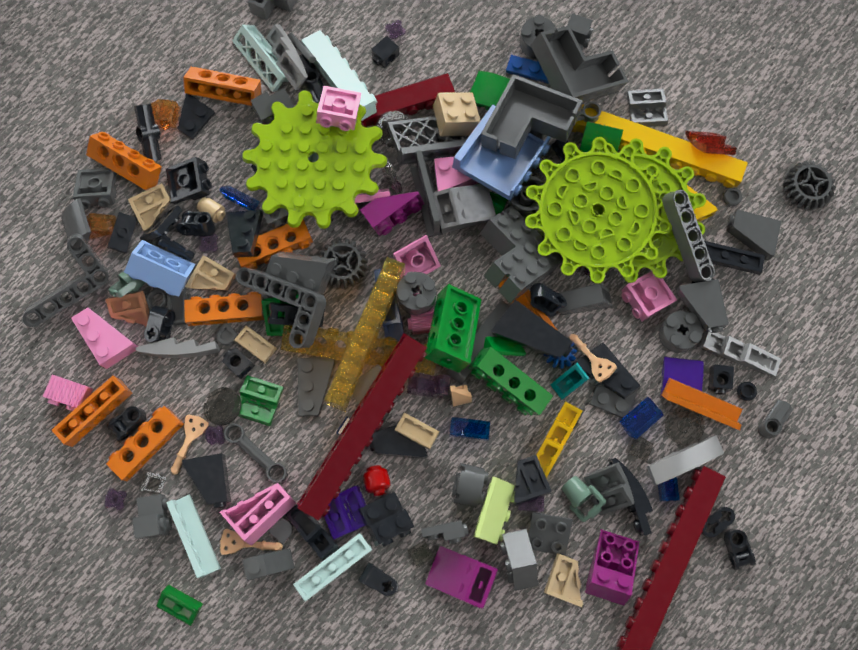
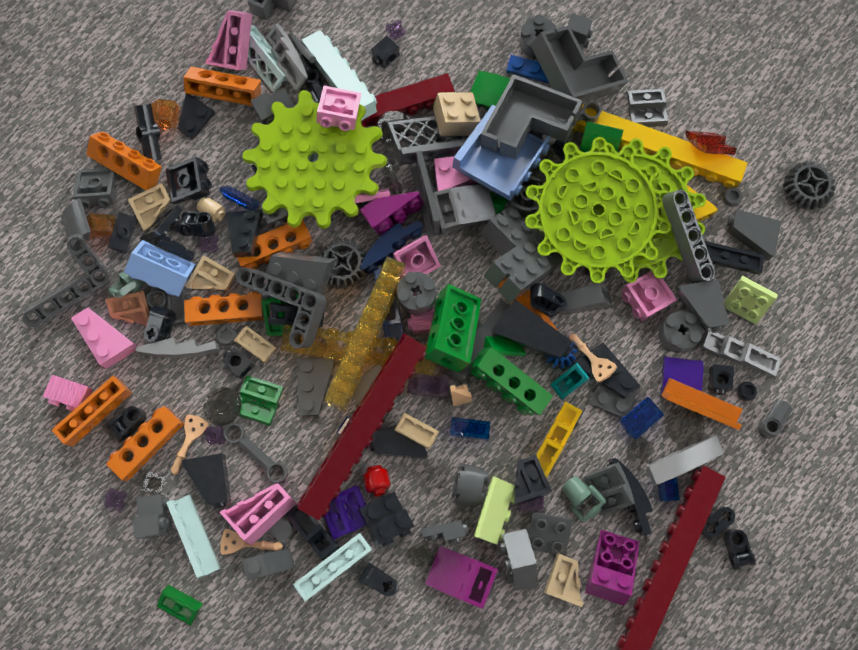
none -> bright pink wedge [205,11,252,70]
none -> dark blue slope [360,220,423,274]
none -> yellowish green plate [724,276,778,324]

